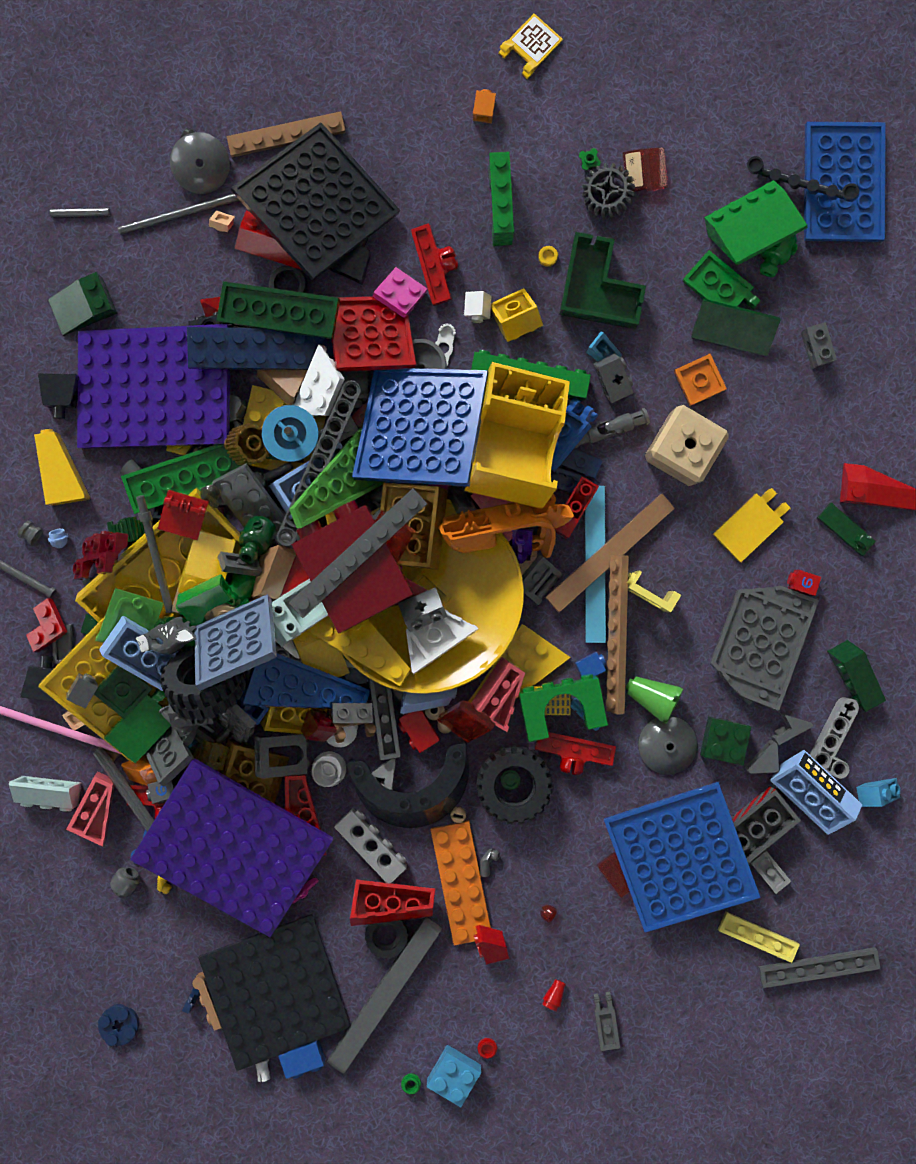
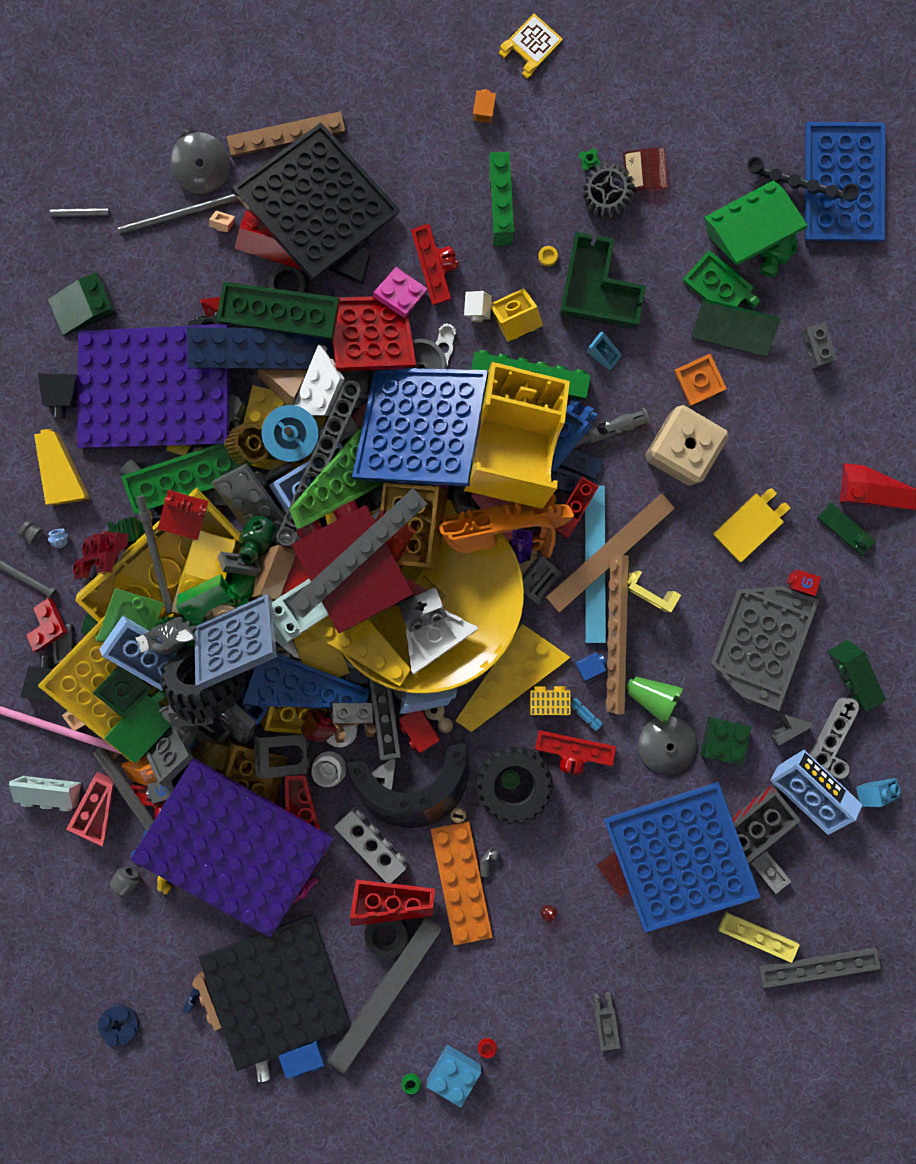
dark grey brick [66,673,98,708] -> none
clear smoke plate [200,485,221,508] -> none
clear red plate [437,700,496,742] -> none
coral wedge [469,657,525,732] -> none
red slope [474,925,509,965] -> none
green arch [519,674,608,742] -> none
red cone [542,979,566,1011] -> none
dark grey brick [593,354,633,403] -> none
dark grey slope [744,740,779,774] -> none

